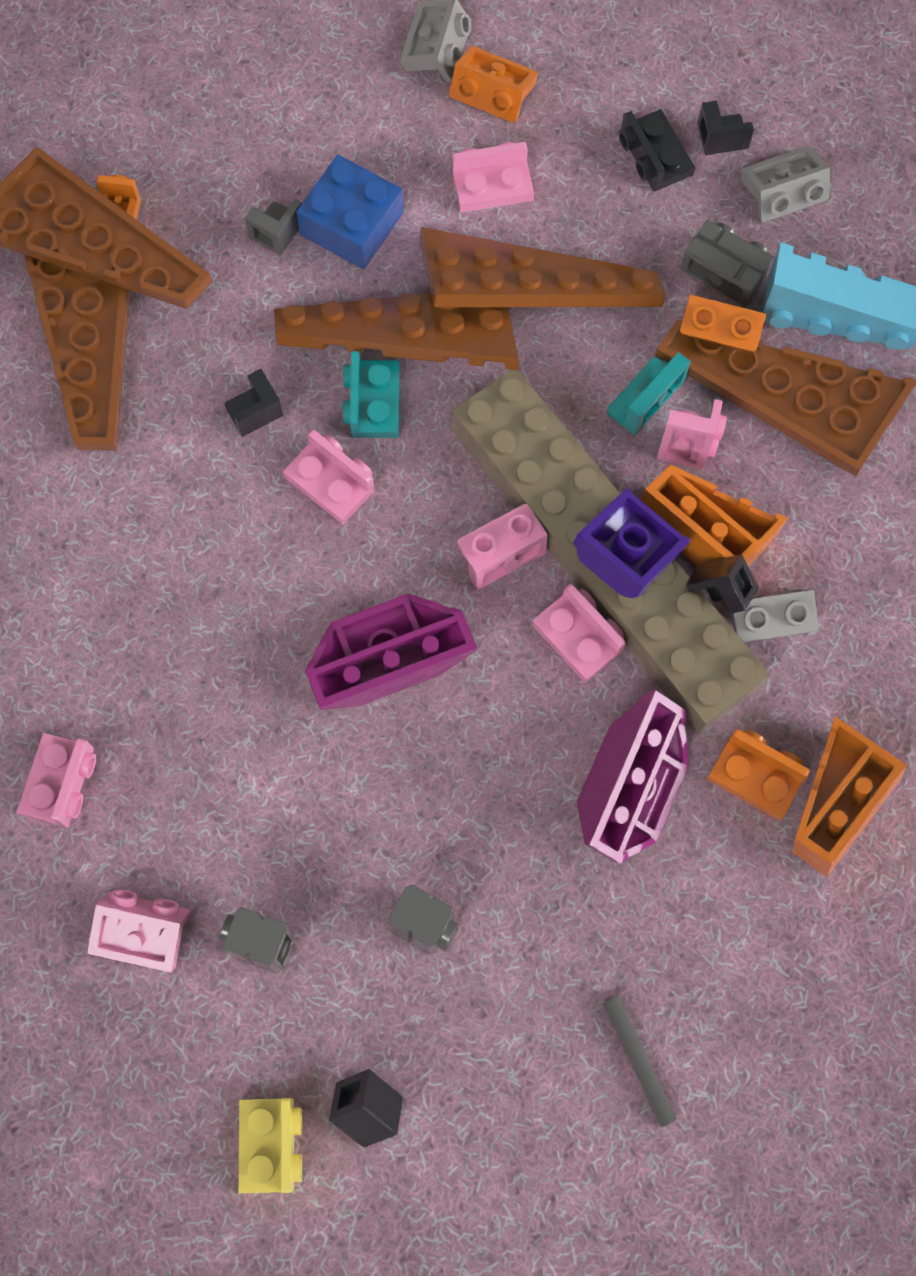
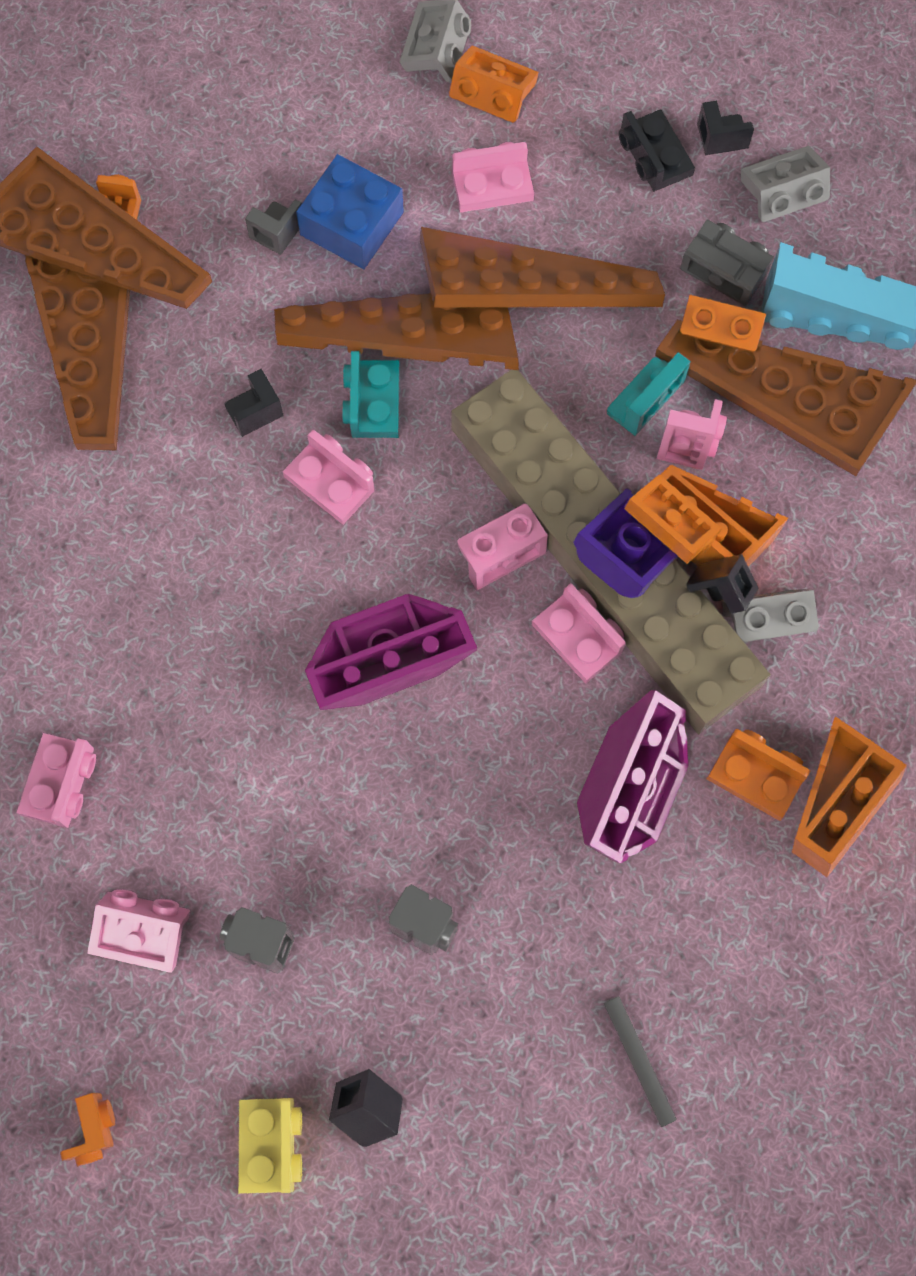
none -> orange bracket [60,1093,115,1167]
none -> orange bracket [624,474,722,564]

